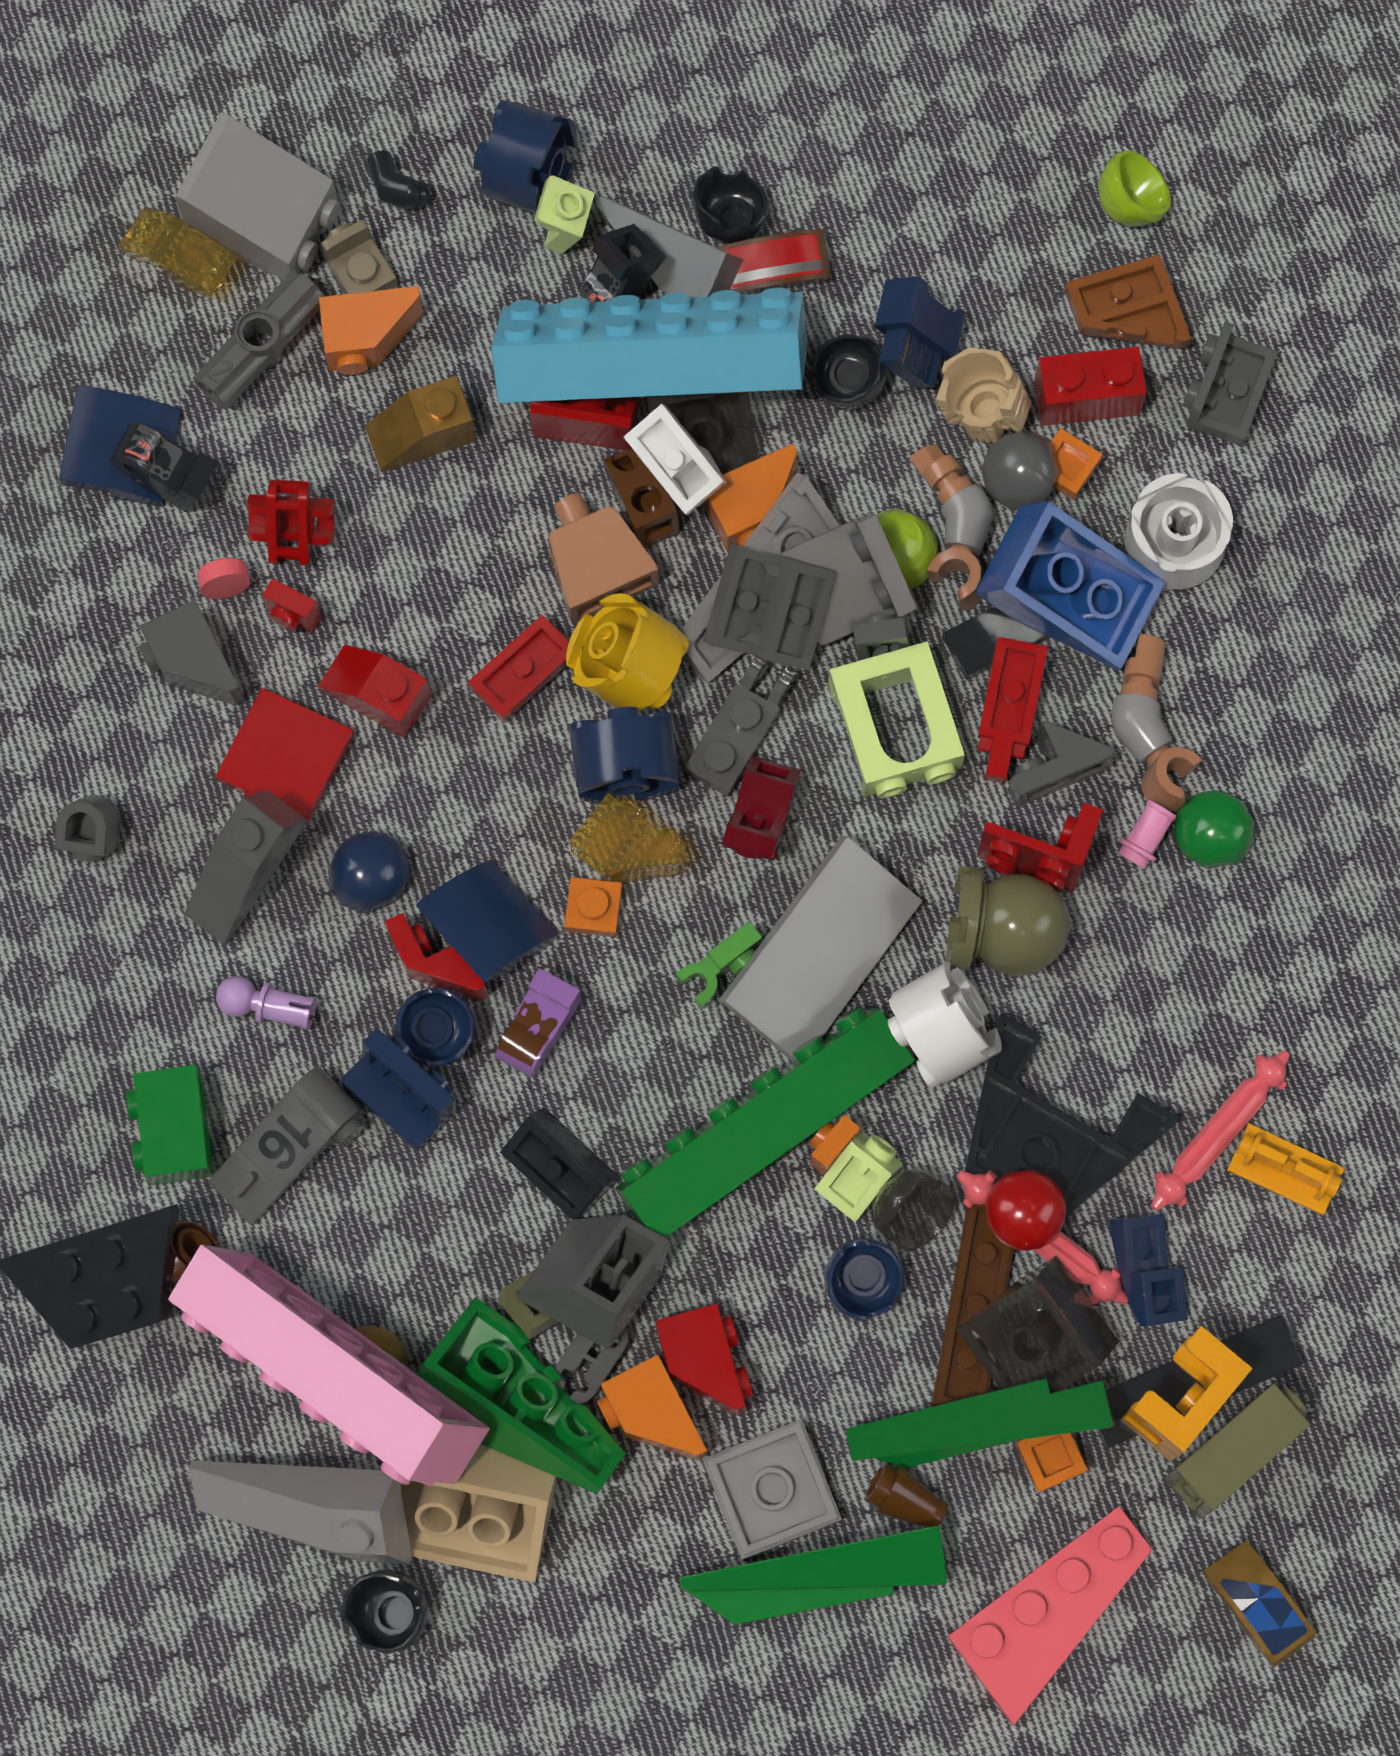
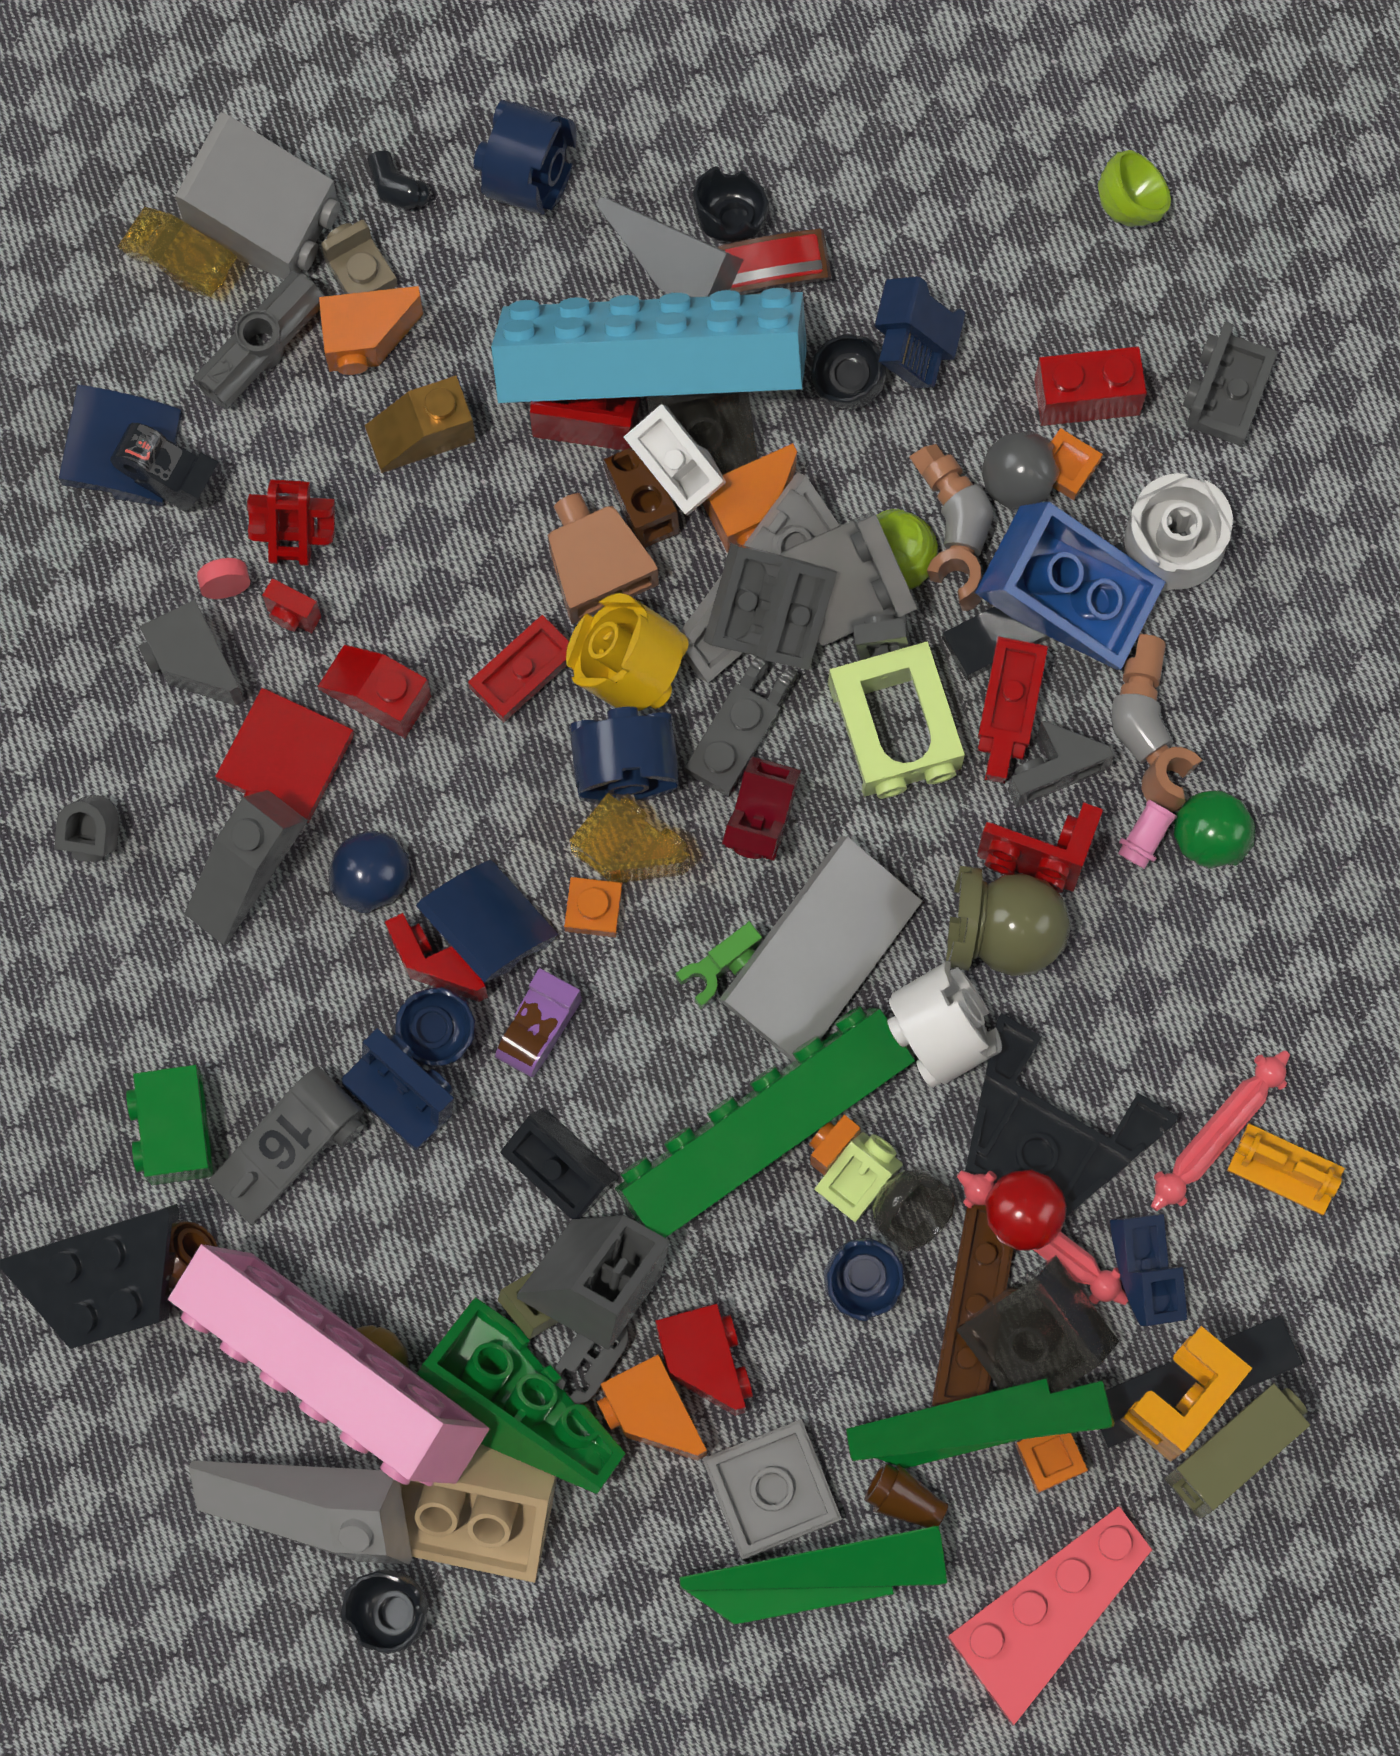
lavender pin [216,976,317,1030] -> none
yellowish green bracket [534,176,595,254] -> none
black leg [579,223,662,302] -> none
tan hair [936,347,1032,443] -> none
dark orange wing [1064,254,1192,349] -> none
slope [1203,1540,1317,1668] -> none

